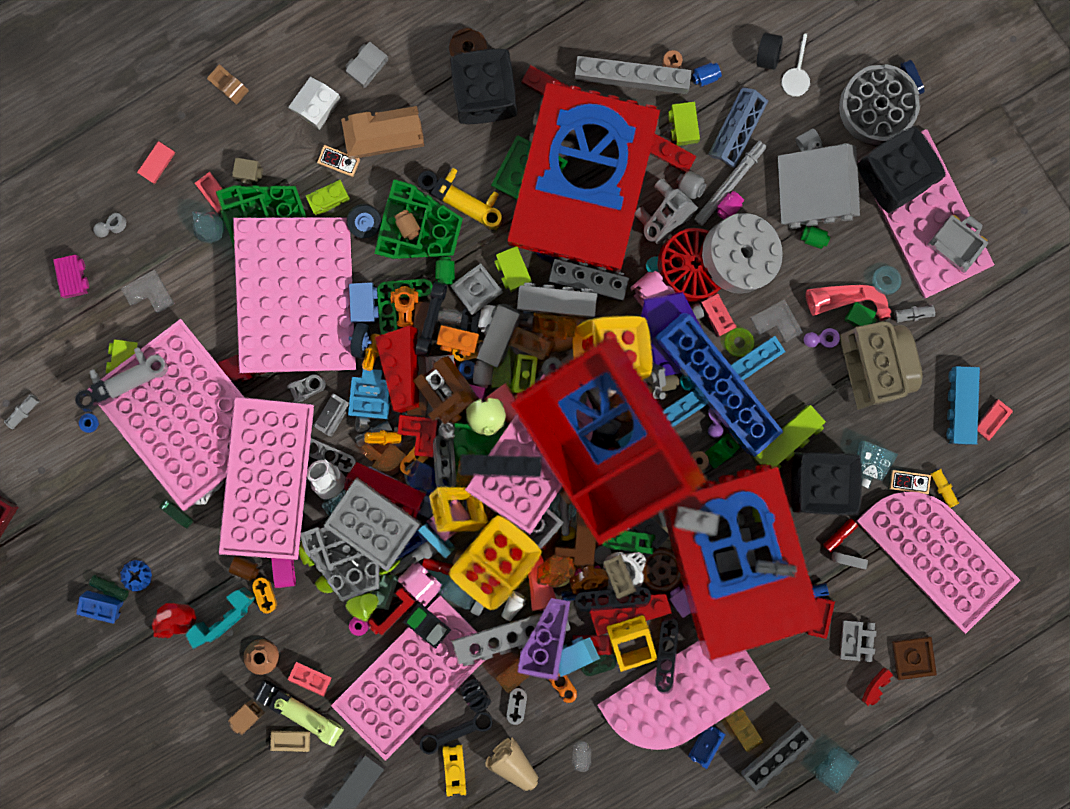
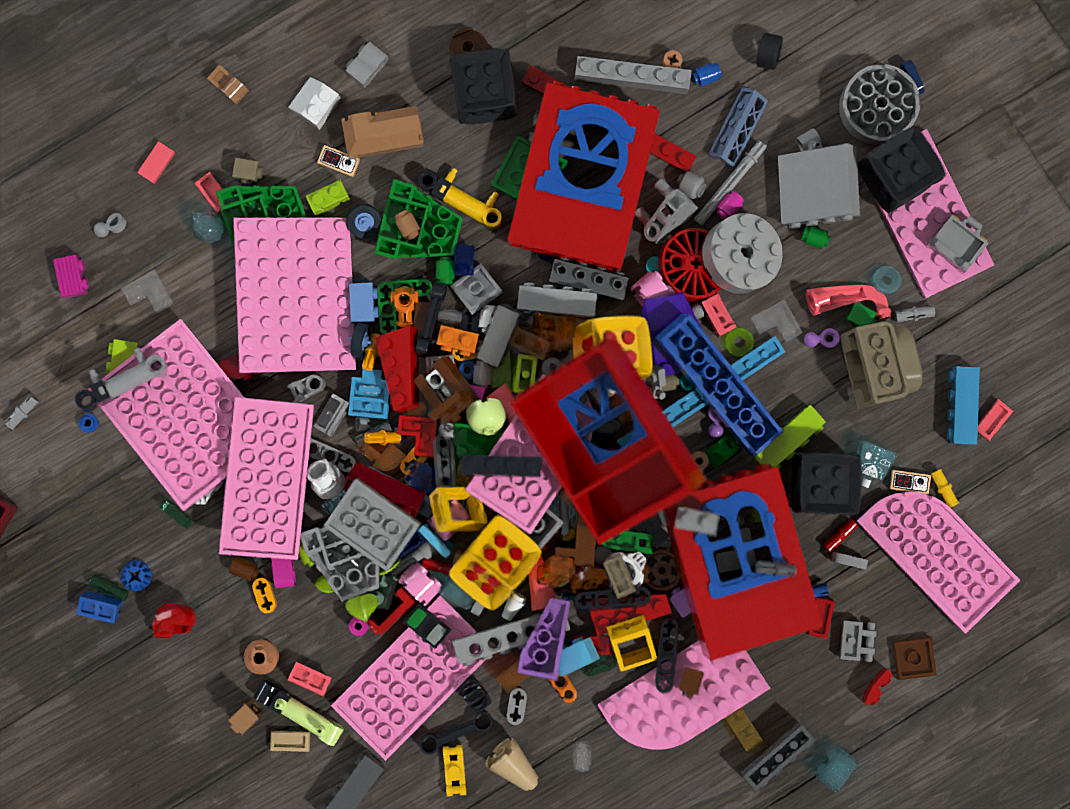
teal plate [186,587,256,649] -> none
lime brick [494,246,532,292] -> none
lime brick [668,102,700,146] -> none
blue hinge [688,725,726,769] -> none
white piece [782,34,810,96] -> none
none -> clear blue brick [454,245,475,276]
none -> reddish brown brick [679,667,704,698]

